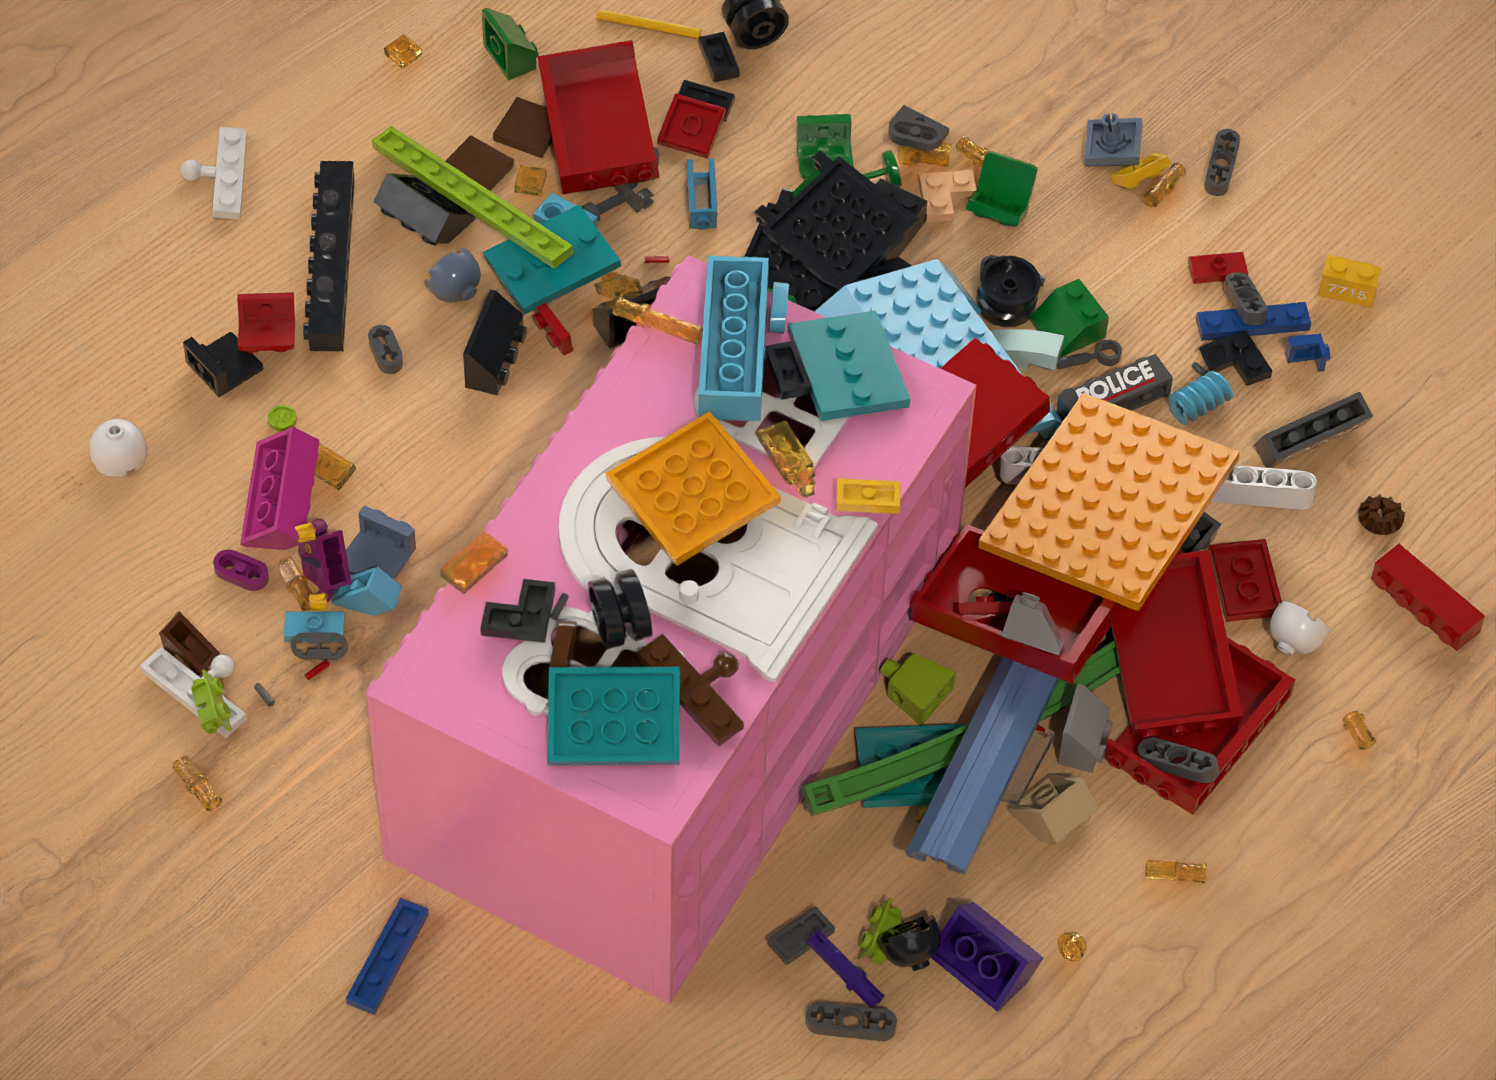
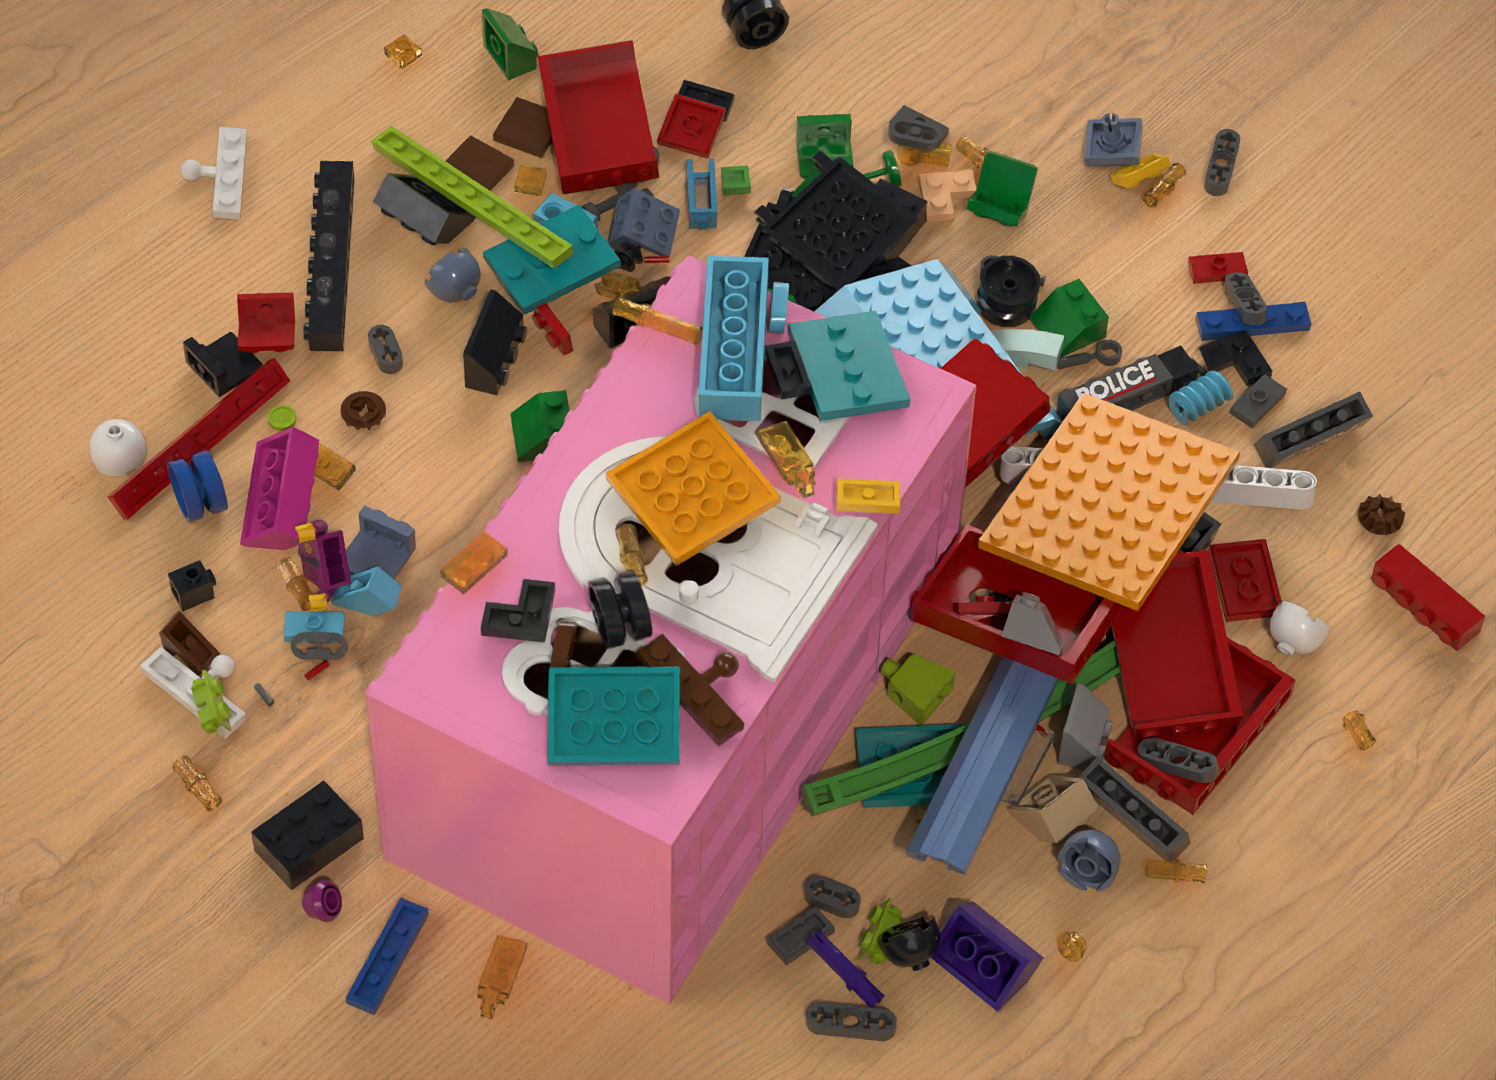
magenta plate [213,549,269,591] -> none
dark grey piece [550,593,569,620] -> none
yellow bar [597,9,702,39] -> none
black plate [699,32,740,82] -> none
blue bracket [1285,333,1330,372] -> none
yellow brick [1318,254,1382,308] -> none
none -> red plate [107,358,291,520]
none -> blue wheel [167,450,228,523]
none -> black brick [168,560,216,612]
none -> black brick [251,780,364,891]
none -> magenta cone [302,880,342,922]
none -> reddish brown gear [340,391,386,431]
none -> clear yellow hinge [477,935,527,1020]
none -> green slope [510,390,570,462]
none -> sand blue bracket [608,188,680,256]
none -> black wheel [614,242,643,272]
none -> clear yellow pin [616,524,648,586]
none -> bright green plate [721,166,751,195]
none -> dark grey beam [804,876,861,918]
none -> sand blue cylinder [1058,829,1121,892]
none -> dark grey brick [1078,757,1191,865]
none -> black brick [1157,346,1199,395]
none -> dark grey plate [1230,374,1287,428]

